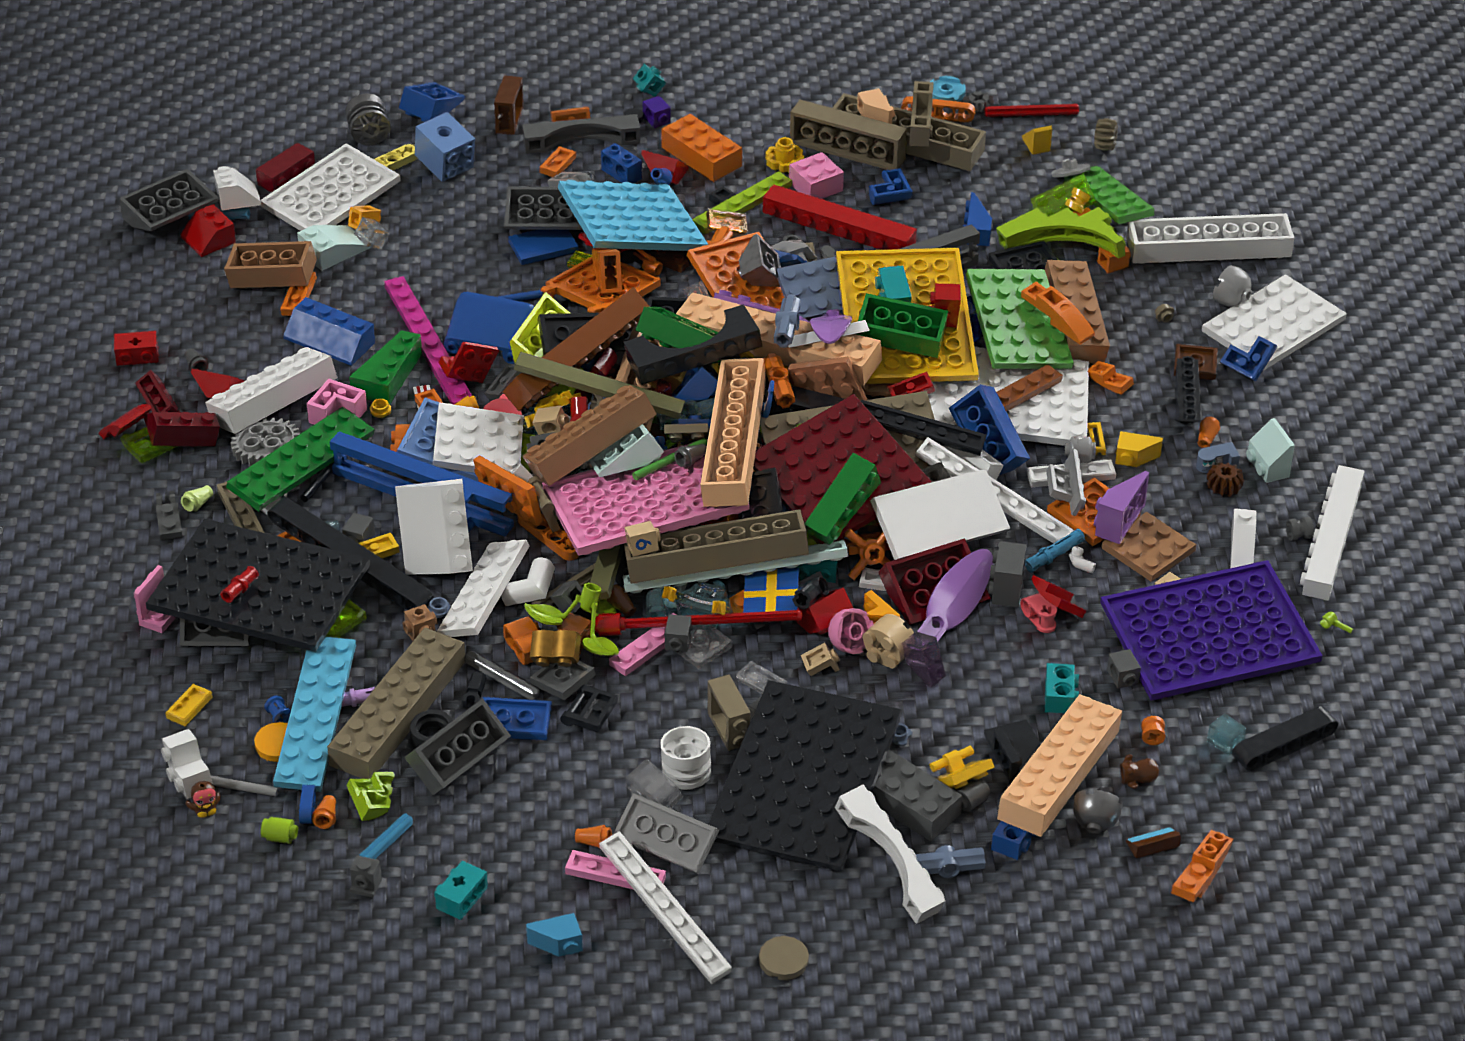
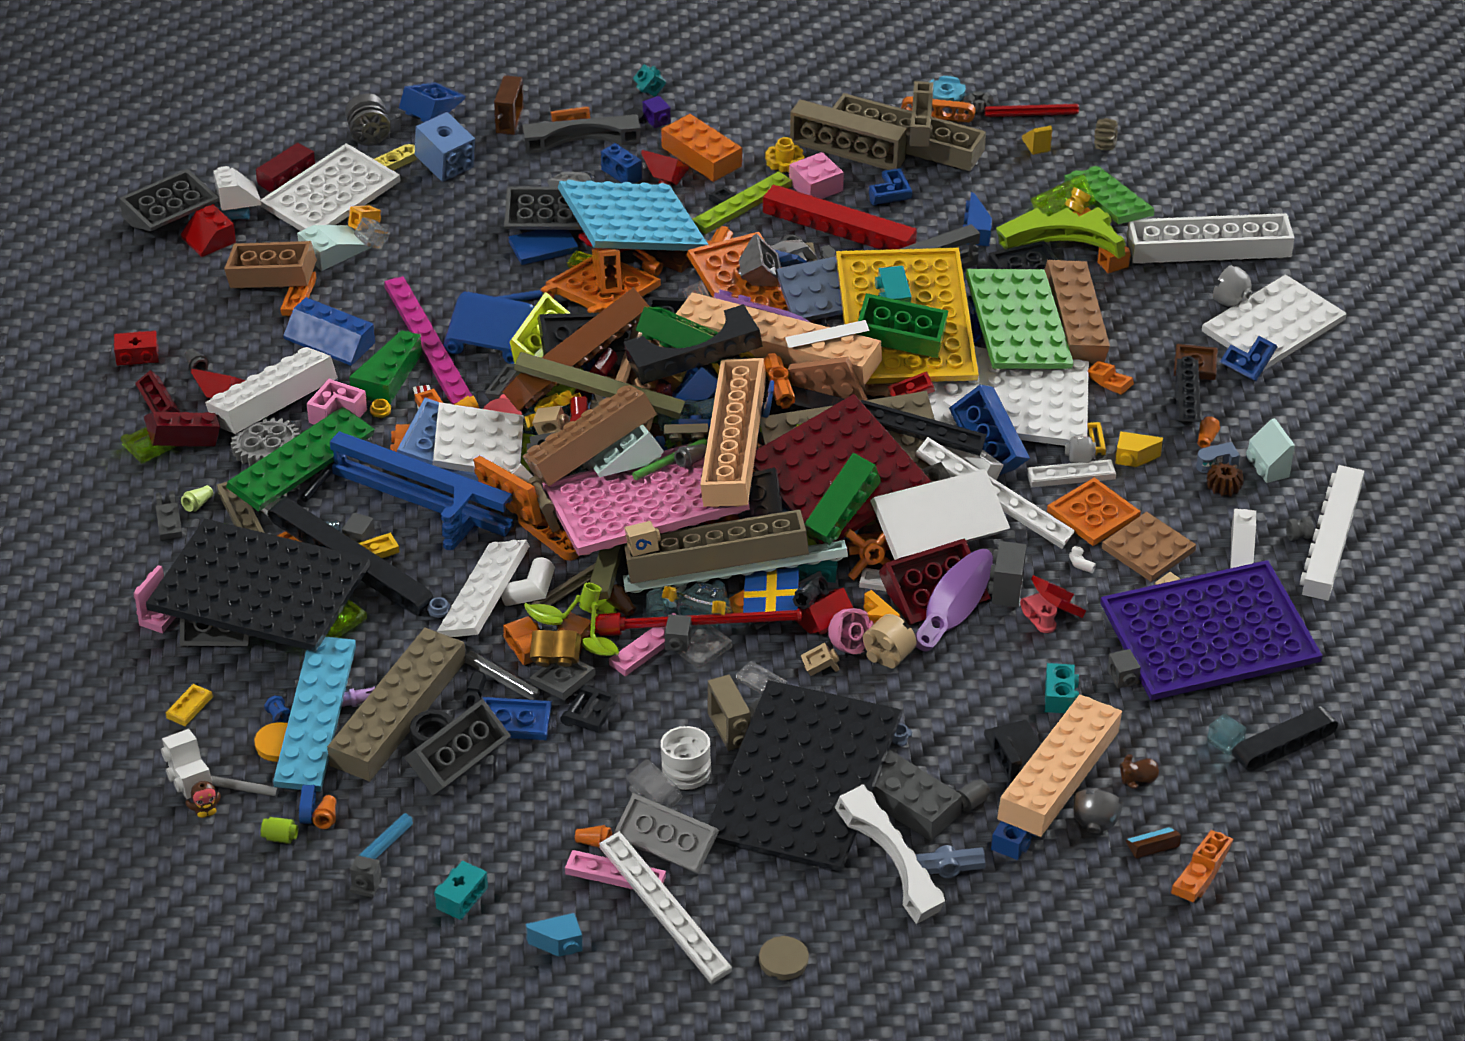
red slope [98,404,152,440] -> none
red pin [220,566,259,603] -> none
lime slope [346,772,394,821] -> none
white slope [395,479,473,575] -> none
medium nougat brick [403,604,437,641] -> none
red bracket [438,342,499,383] -> none
orange plate [540,146,576,177] -> none
dark grey brick [550,580,583,613] -> none
blue cone [651,168,672,185] -> none
clear orange plate [706,209,748,235] -> none
sand blue piece [774,294,801,348] -> none
medium lavender plant [810,309,852,344] -> none
light nougat slope [857,89,895,124] -> none
clear purple slope [901,632,946,687] -> none
red brick [928,283,961,328] -> none
yellow plate [929,746,994,789] -> none
dark orange plate [997,365,1063,411] -> none
orange slope [1021,282,1095,345] -> none
dark azure pin [1025,529,1085,573] -> none
light grey bracket [1046,449,1086,516] -> none
light grey piece [1052,159,1090,177] -> none
medium lavender slope [1094,471,1149,544] -> none
orange wheel [1141,716,1166,745] -> none
dark tan plate [1155,304,1174,323] -> none
lime hand [1320,612,1353,634] -> none

